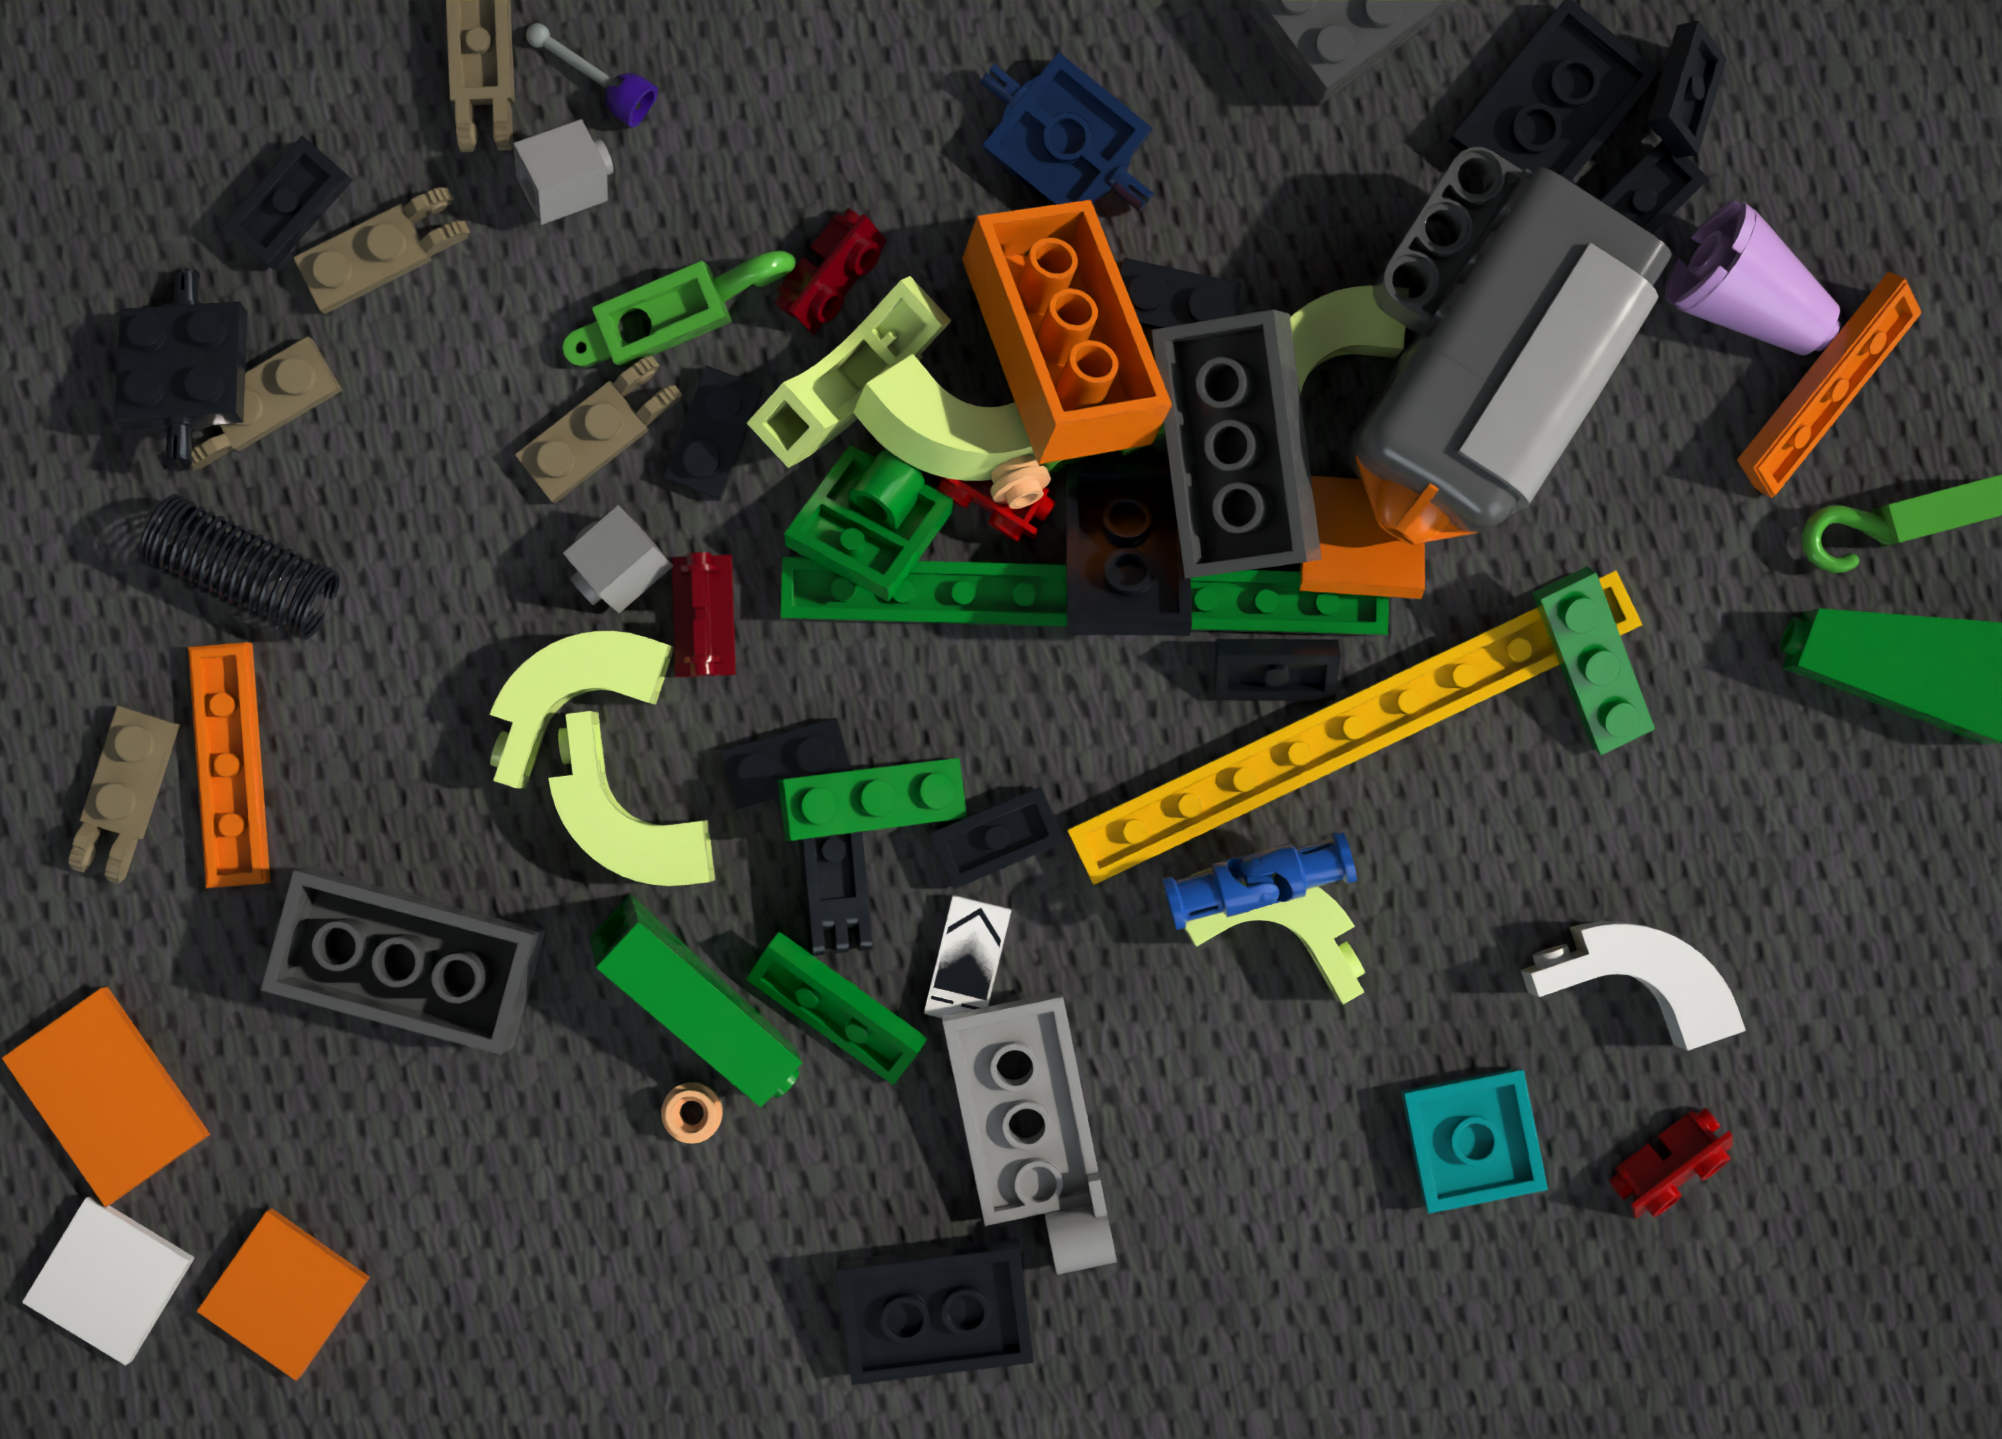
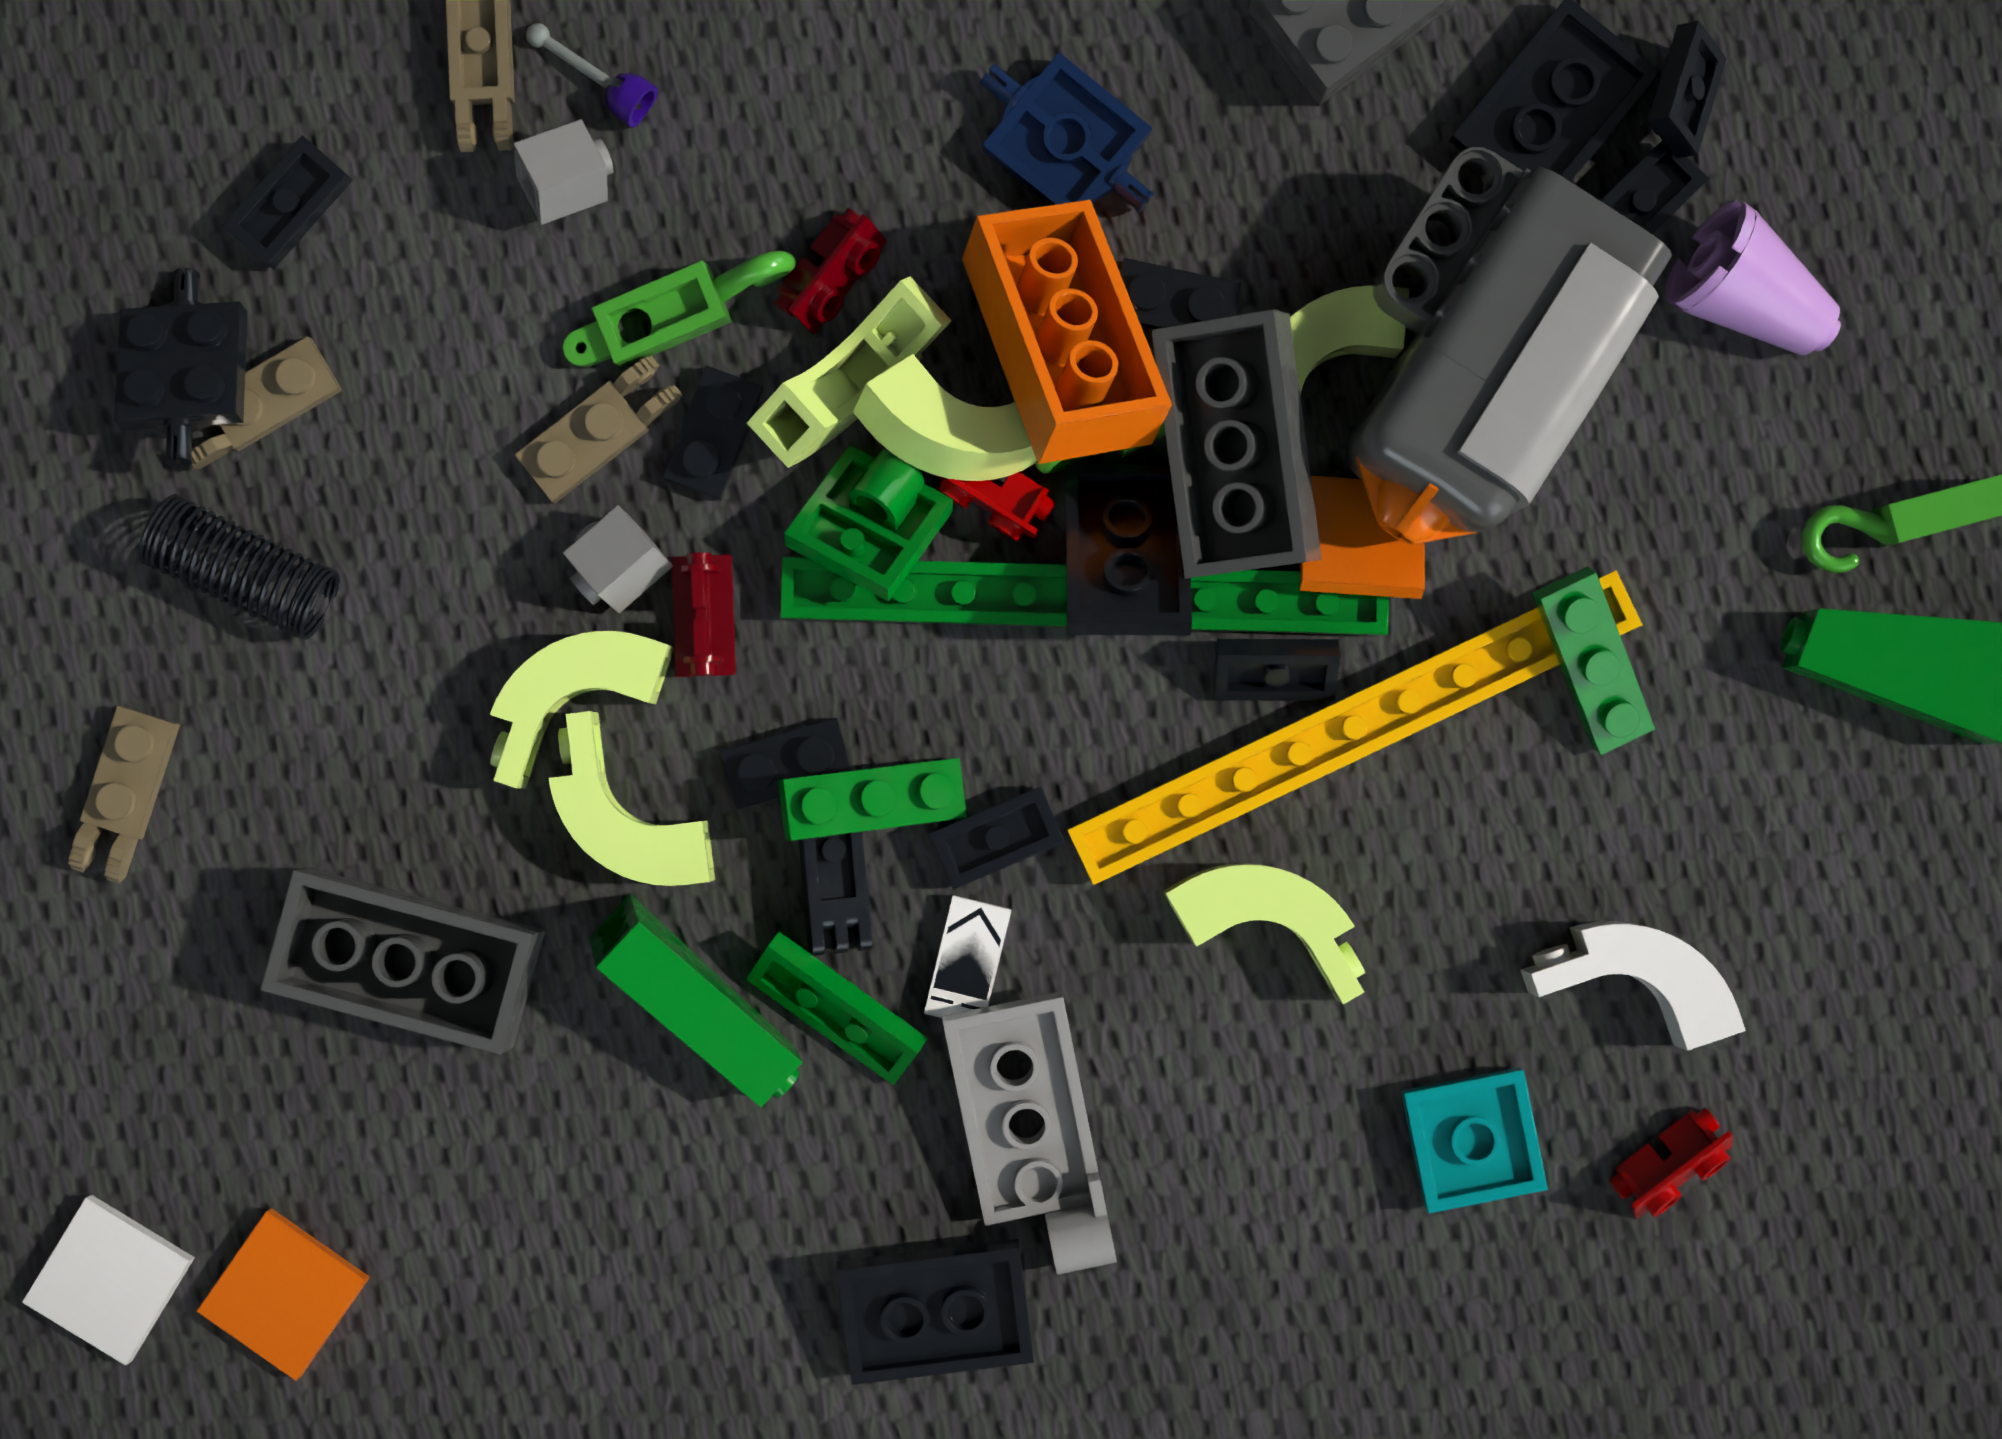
orange tile [2,987,211,1207] -> none
orange tile [188,642,270,888] -> none
dark tan hinge [293,187,470,314] -> none
light nougat plate [661,1082,723,1144] -> none
light nougat plate [990,455,1051,509] -> none
blue piece [1162,830,1357,930] -> none
orange tile [1737,271,1921,498] -> none

